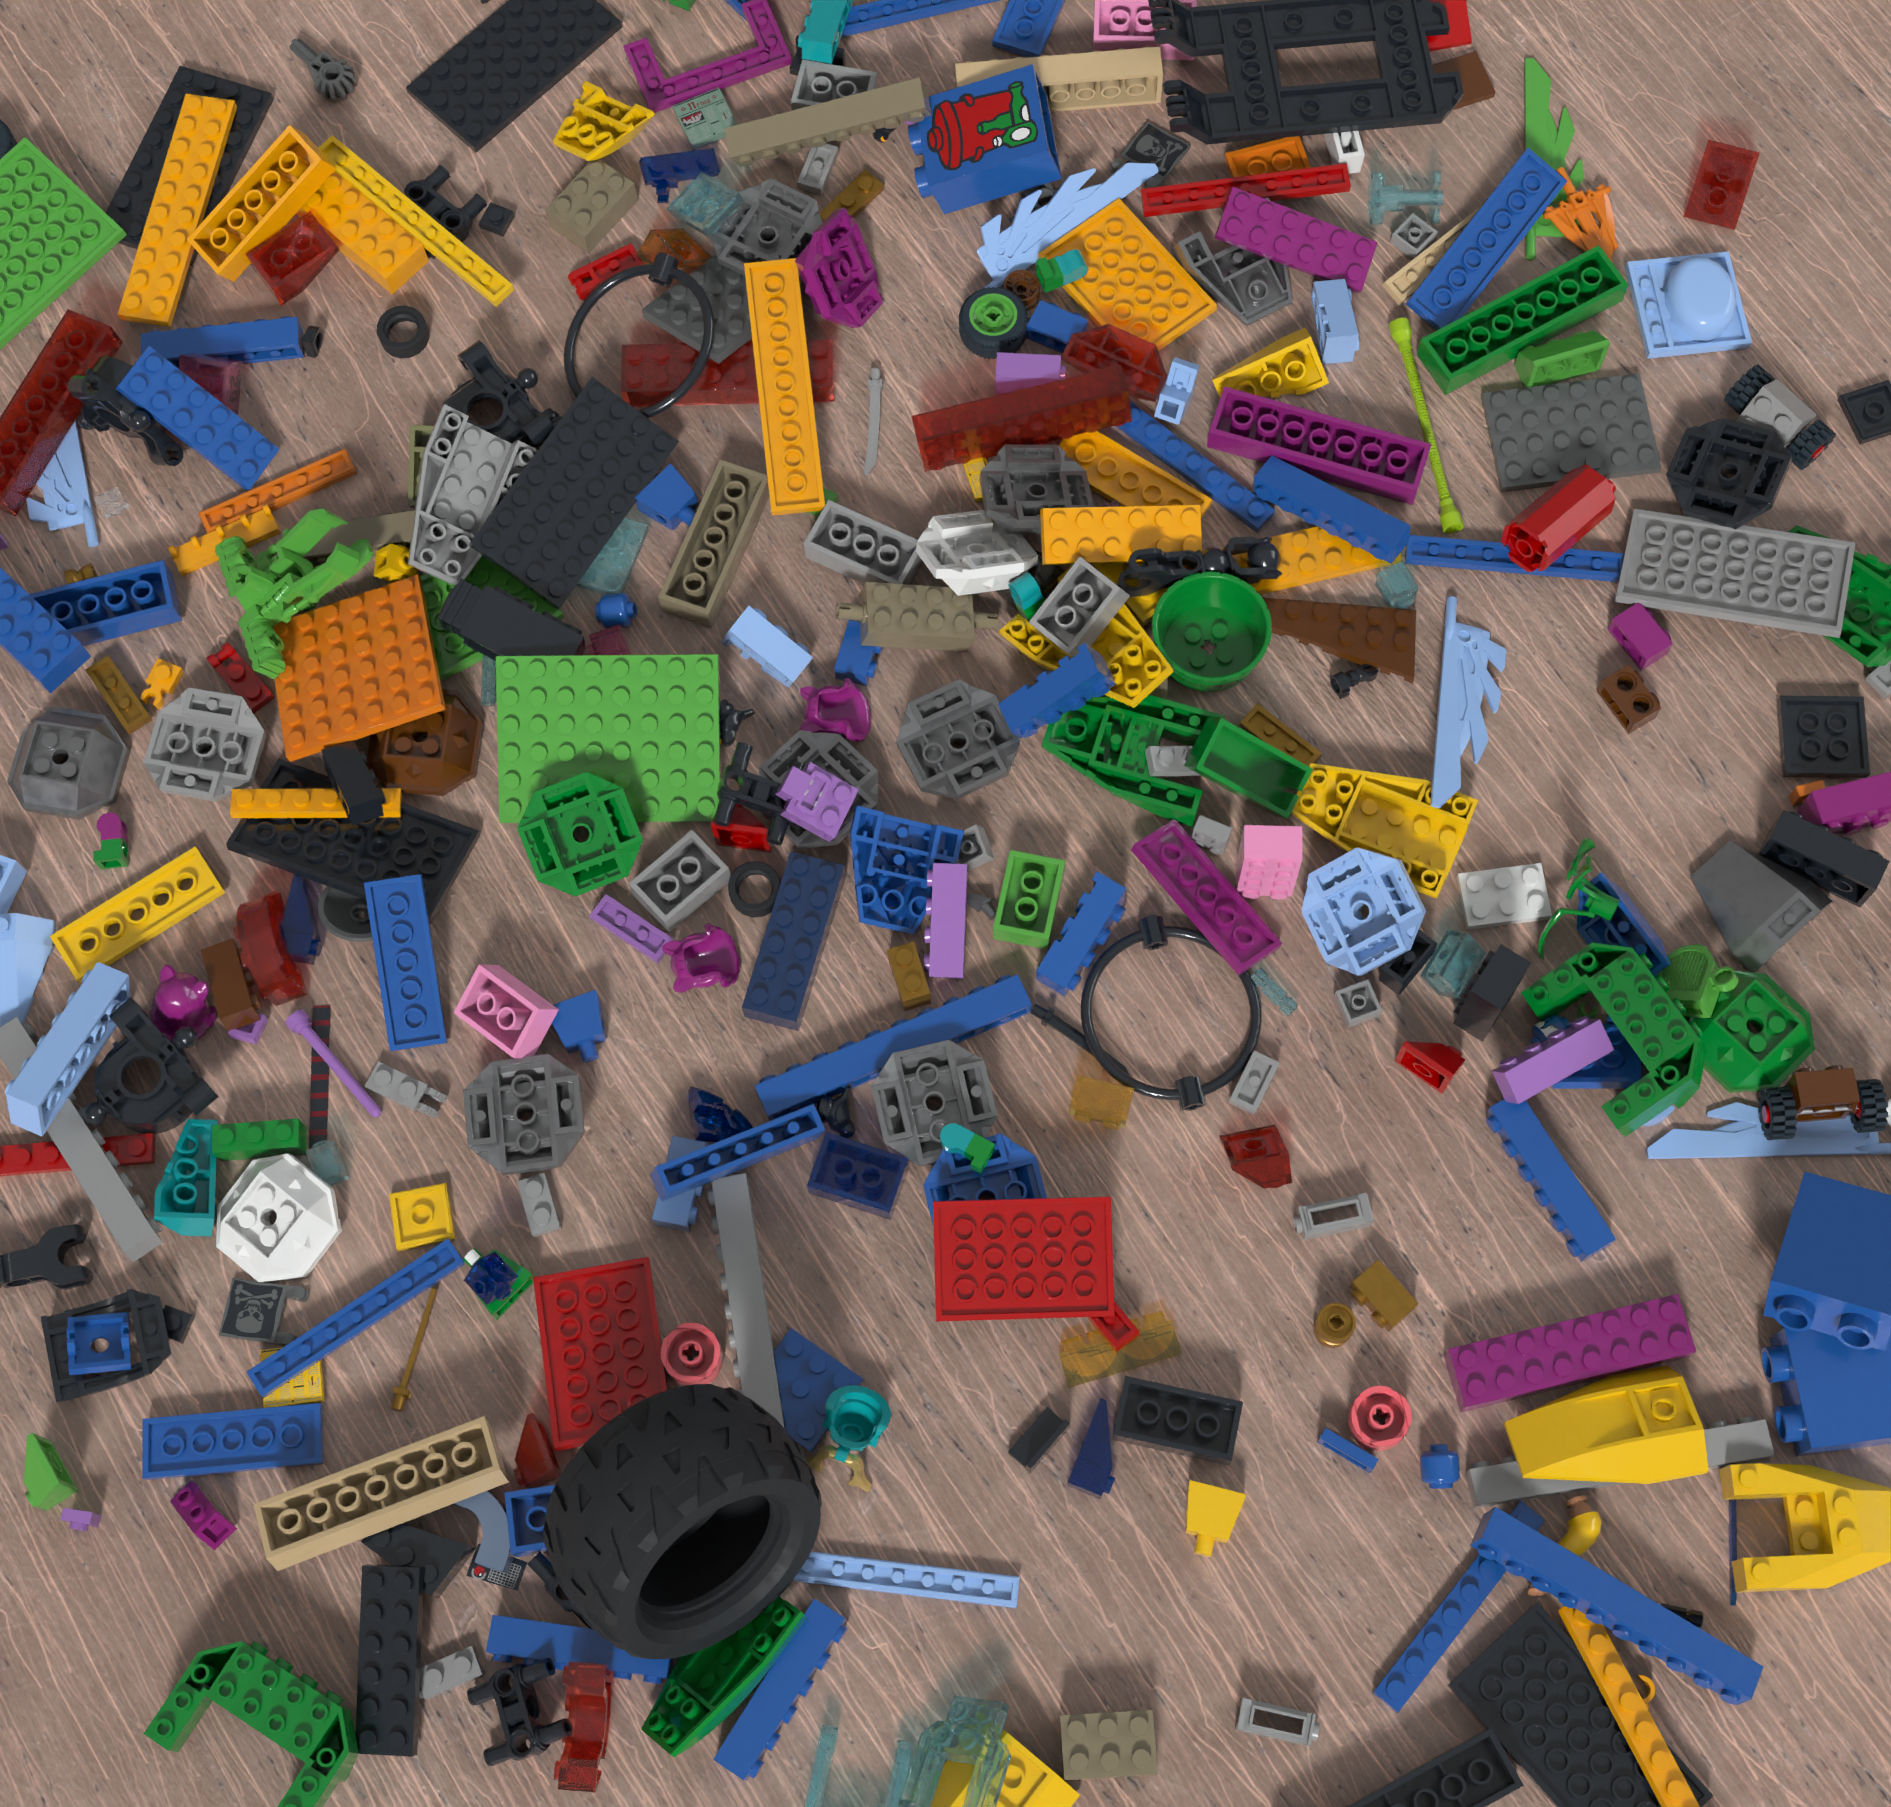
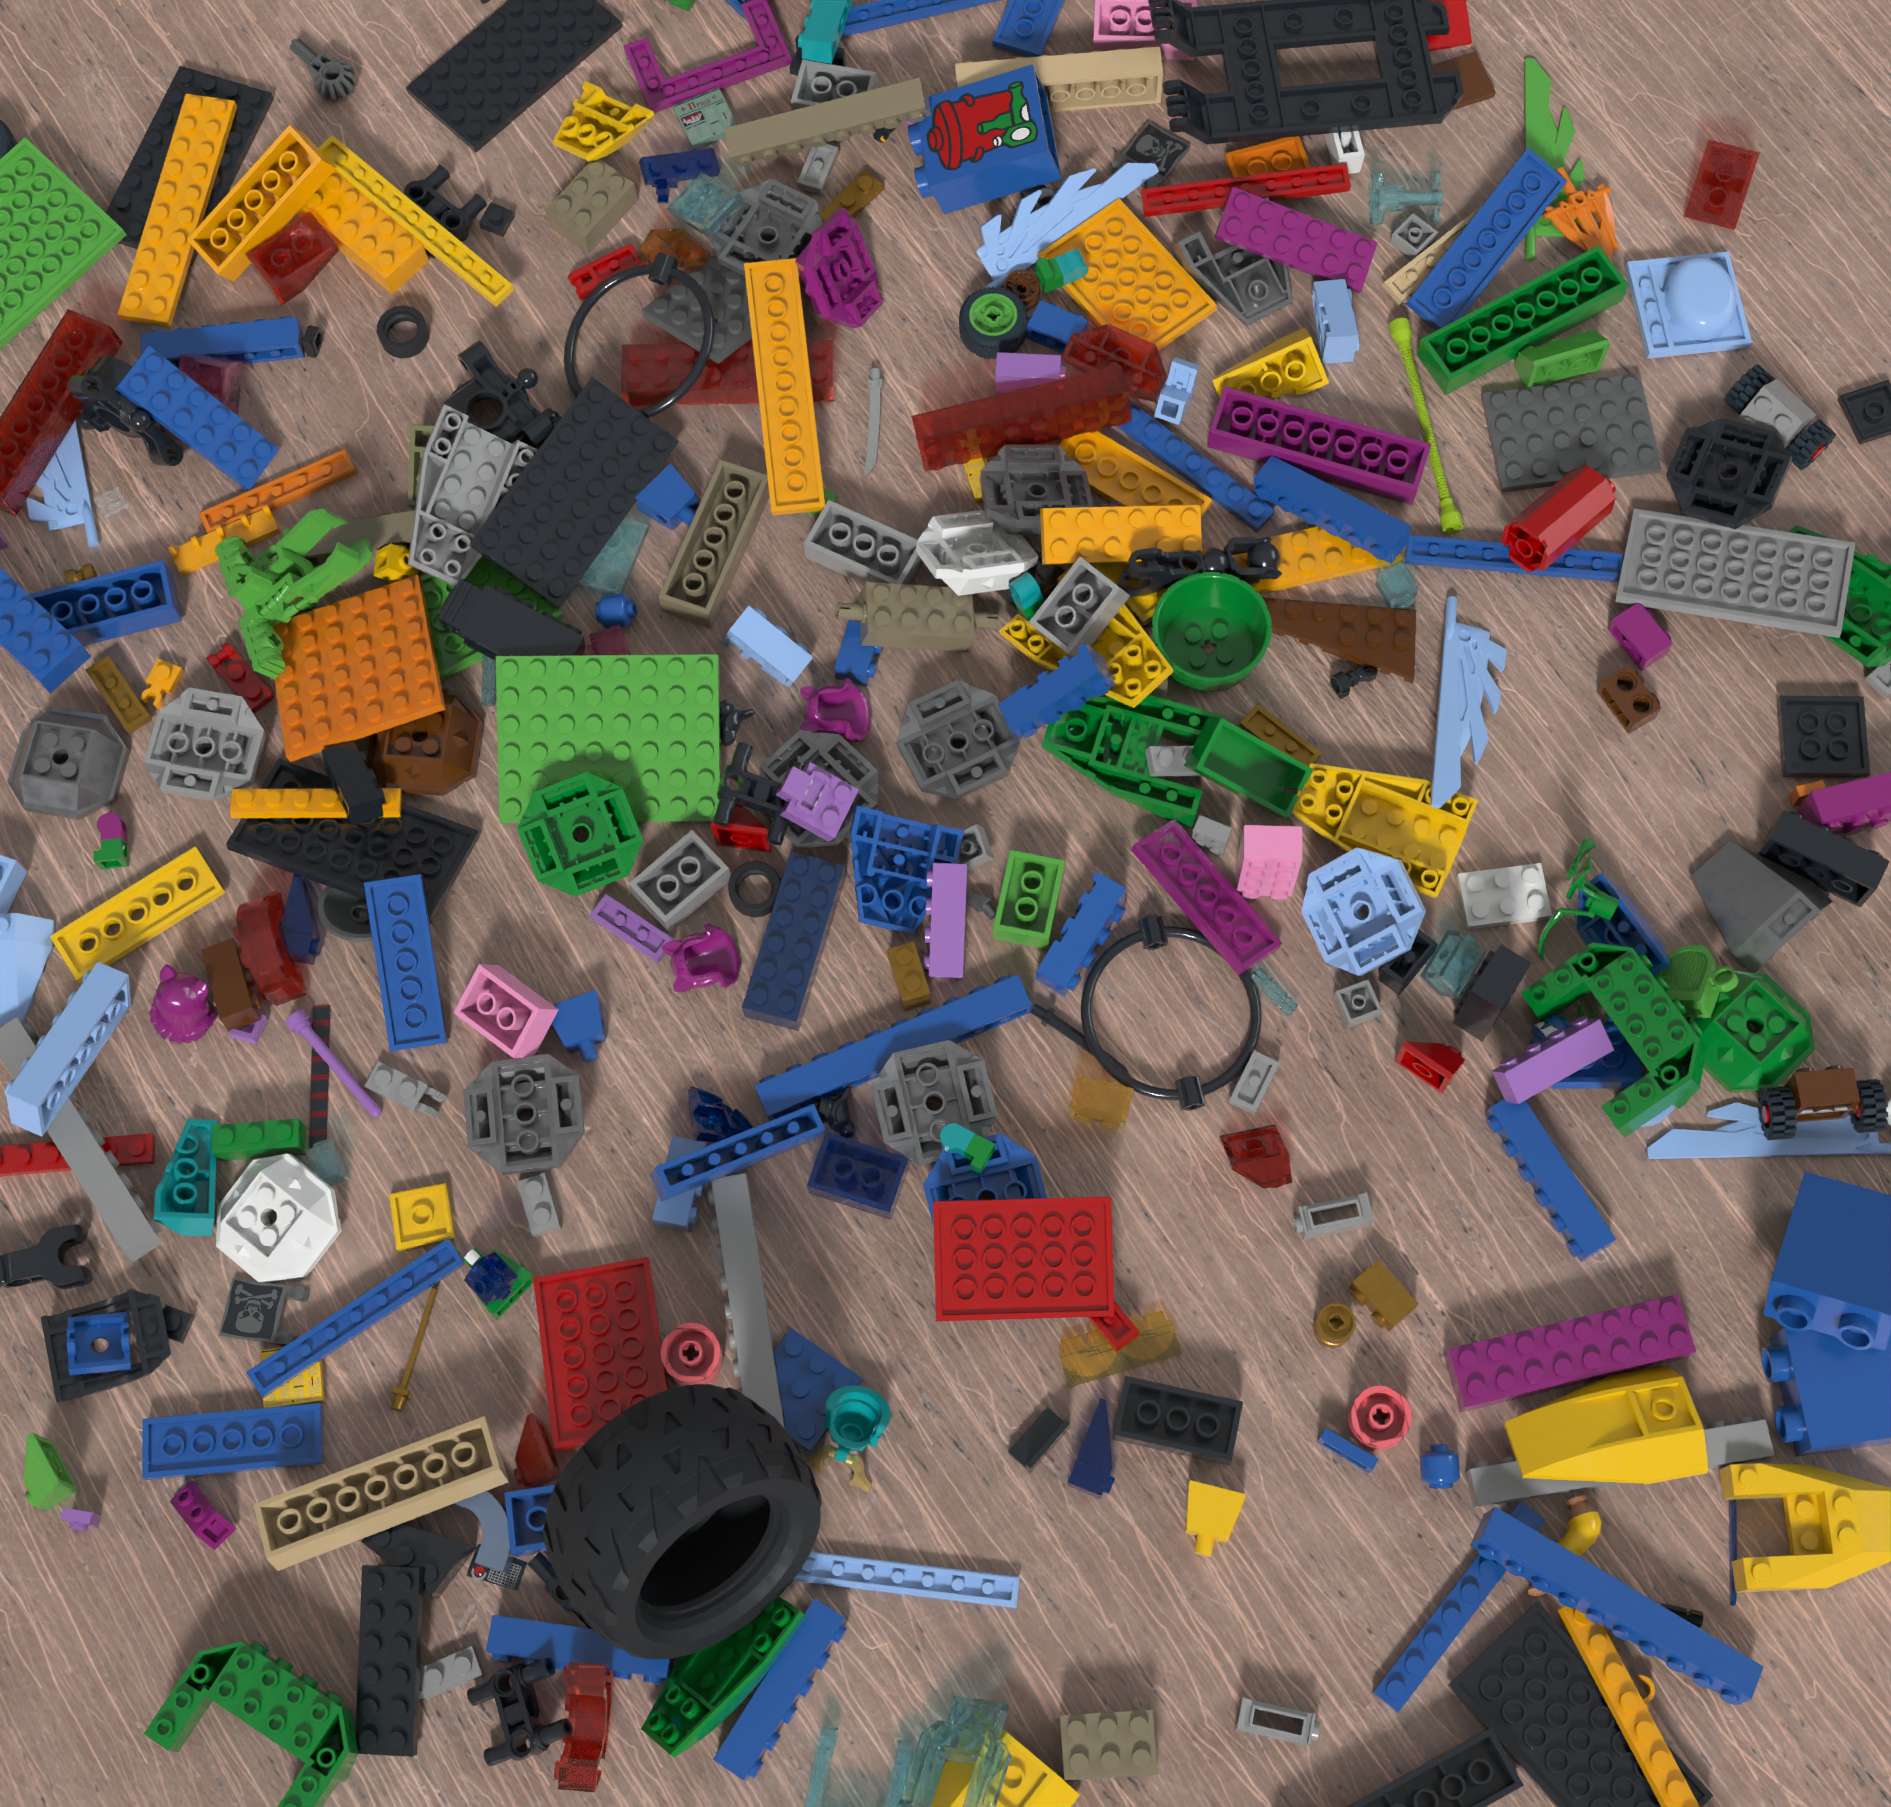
black piece [83,997,219,1134] -> none

